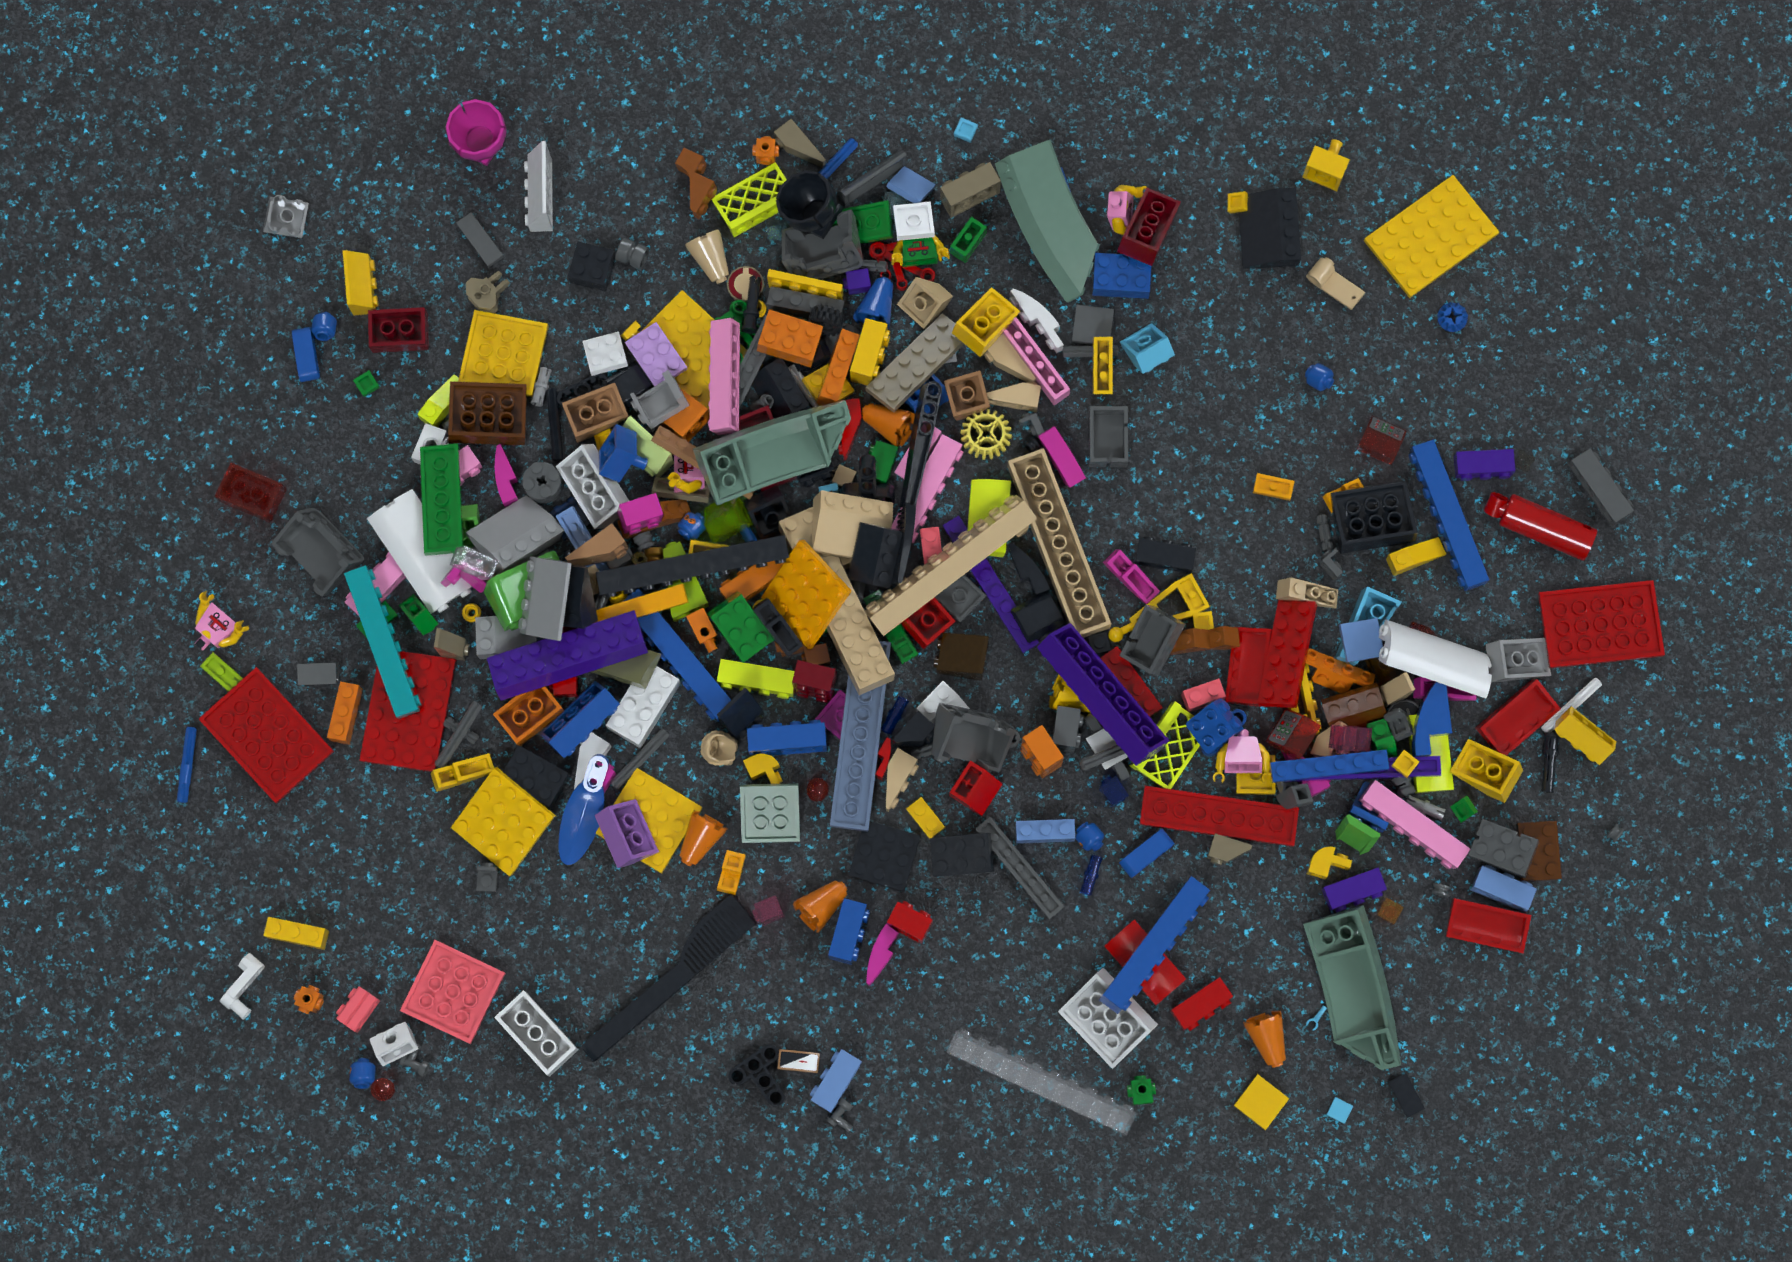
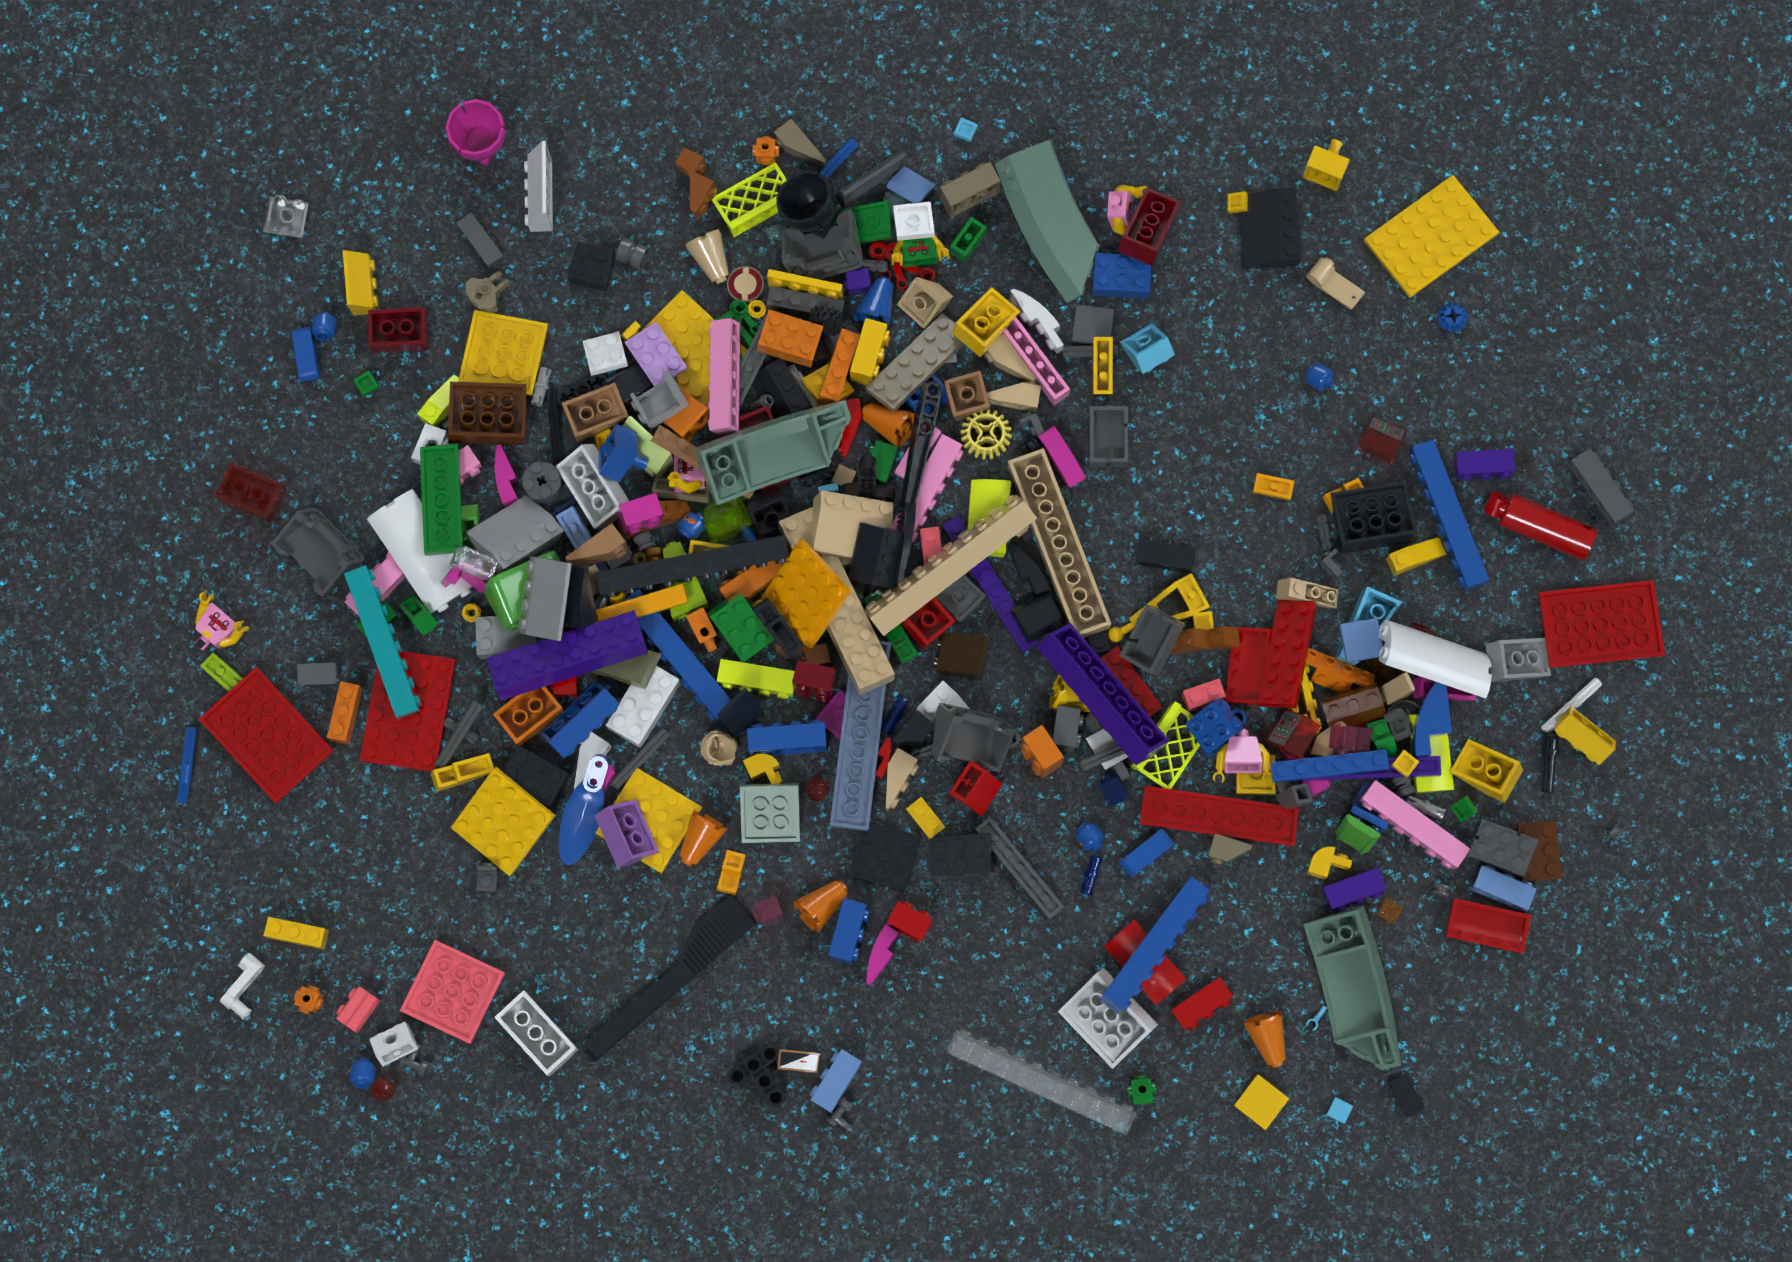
dark tan slope [434,628,470,661] -> none
black pin [741,276,761,334] -> none
medium blue brick [1015,819,1075,844] -> none
dark pink slope [1103,549,1160,605] -> none
red slope [1475,679,1561,756] -> none

